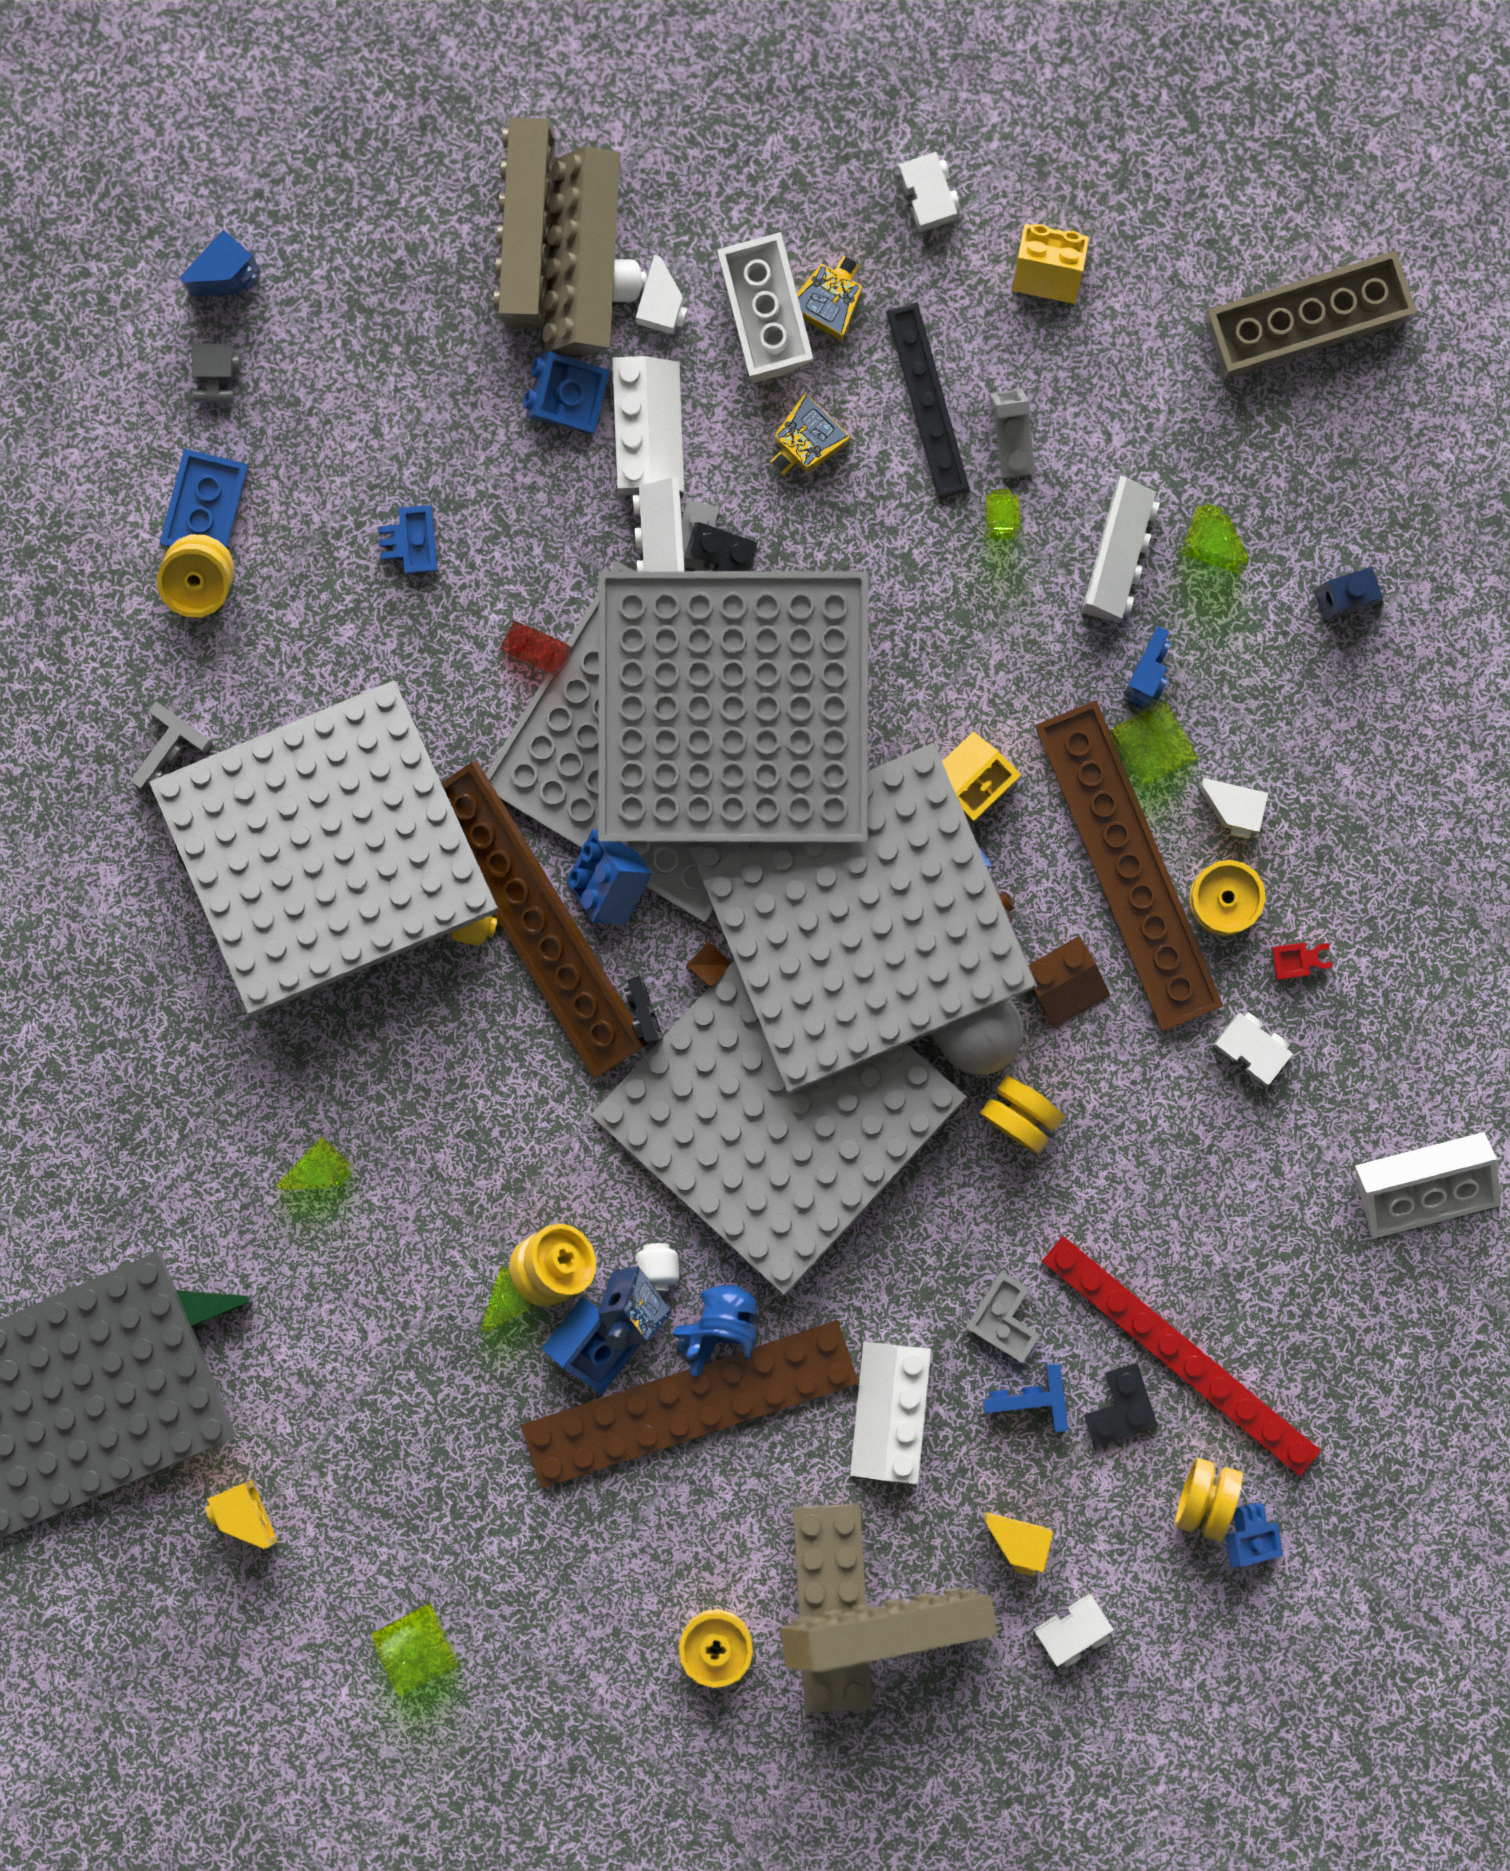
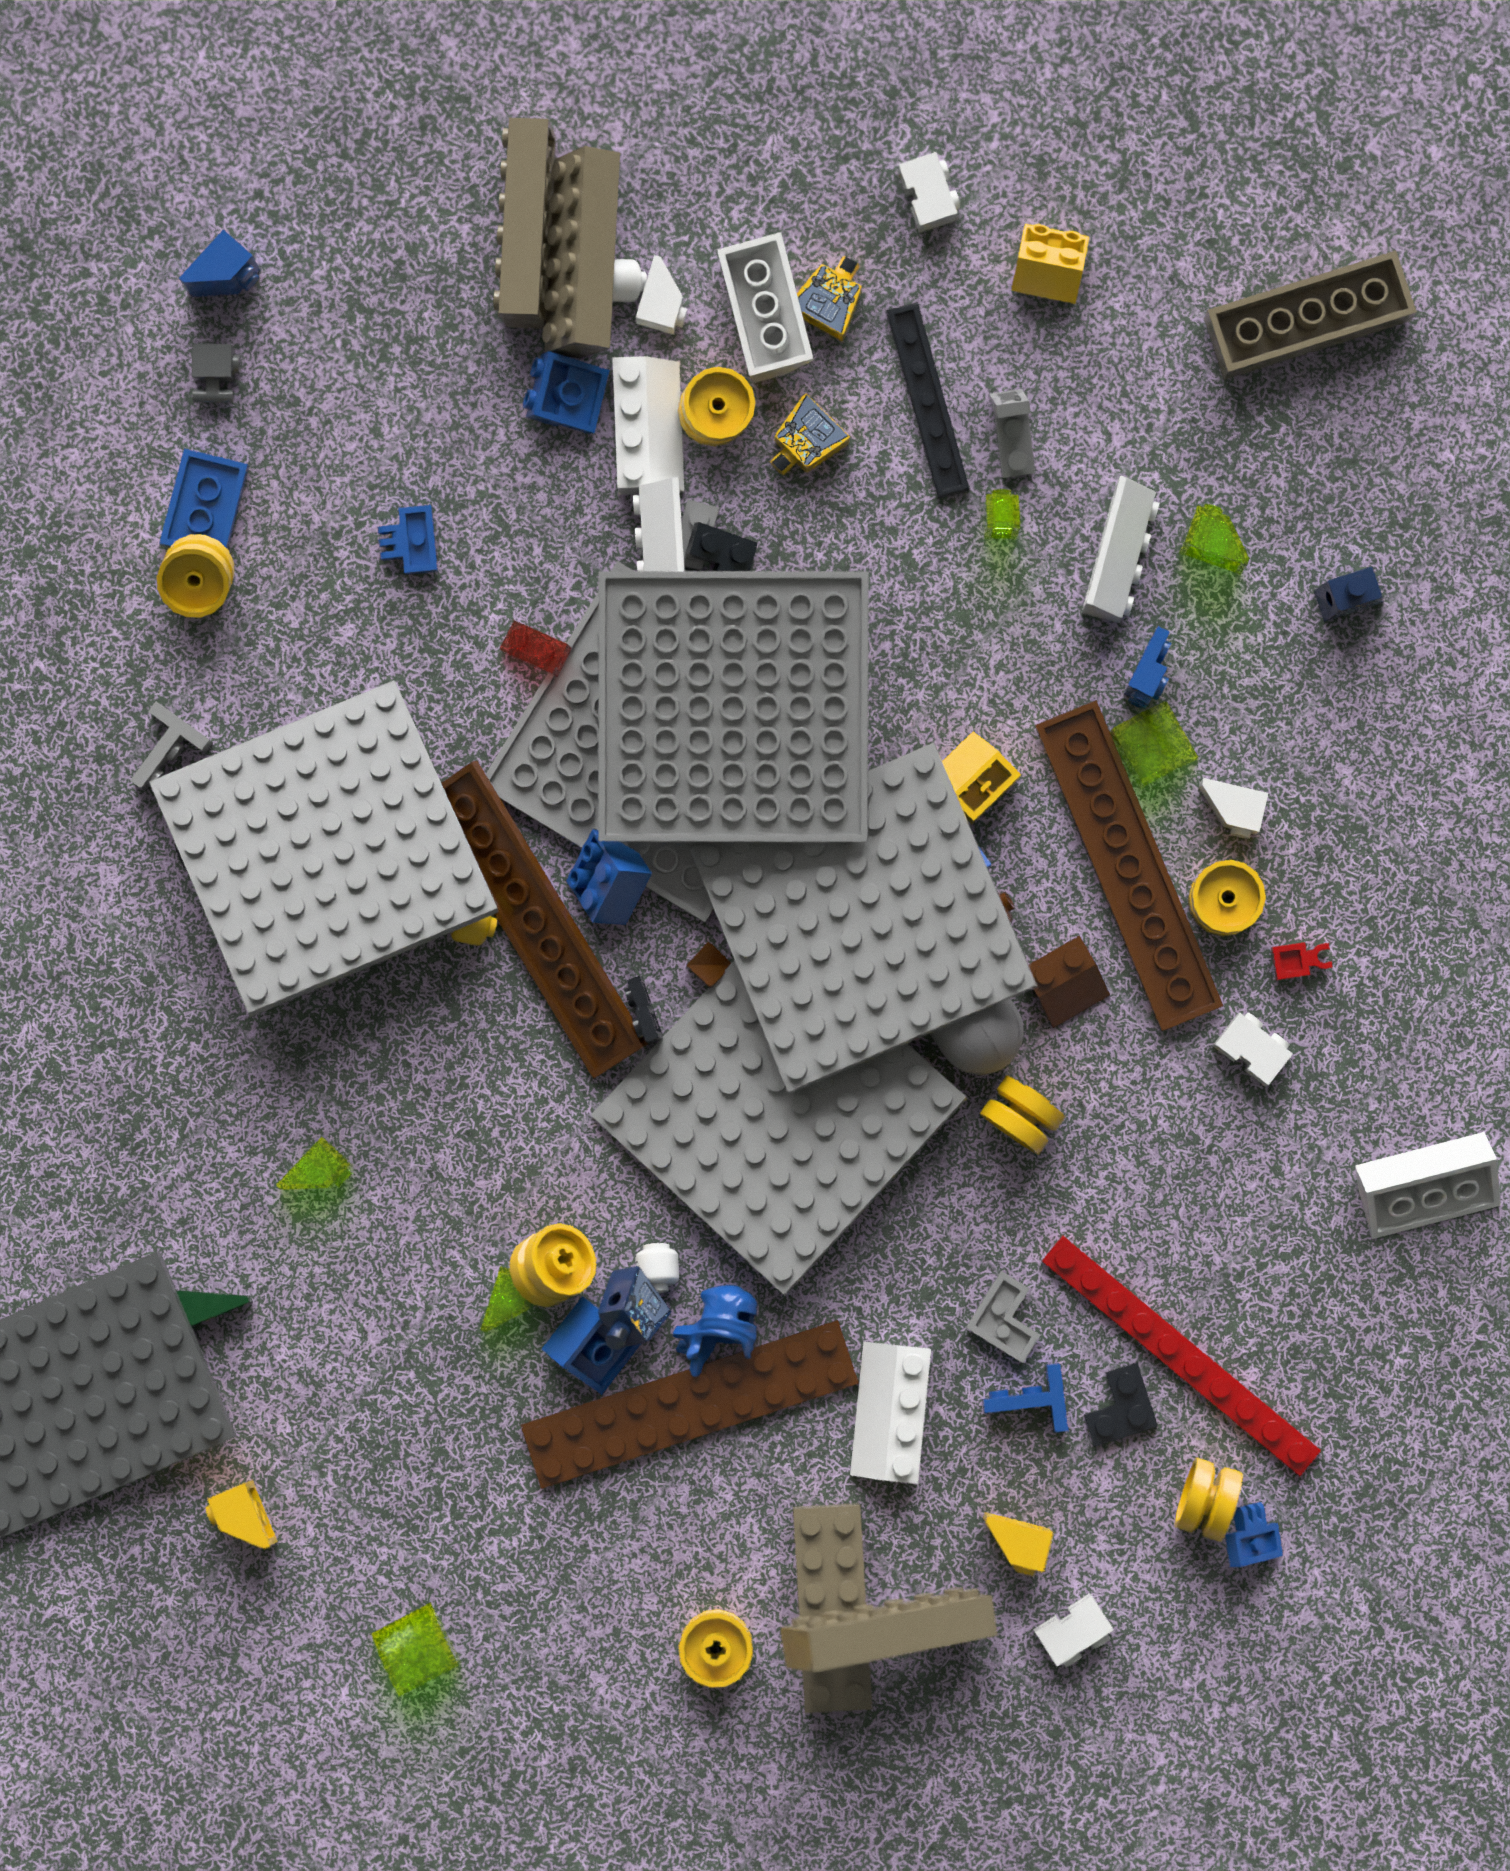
none -> yellow wheel [677,367,756,447]

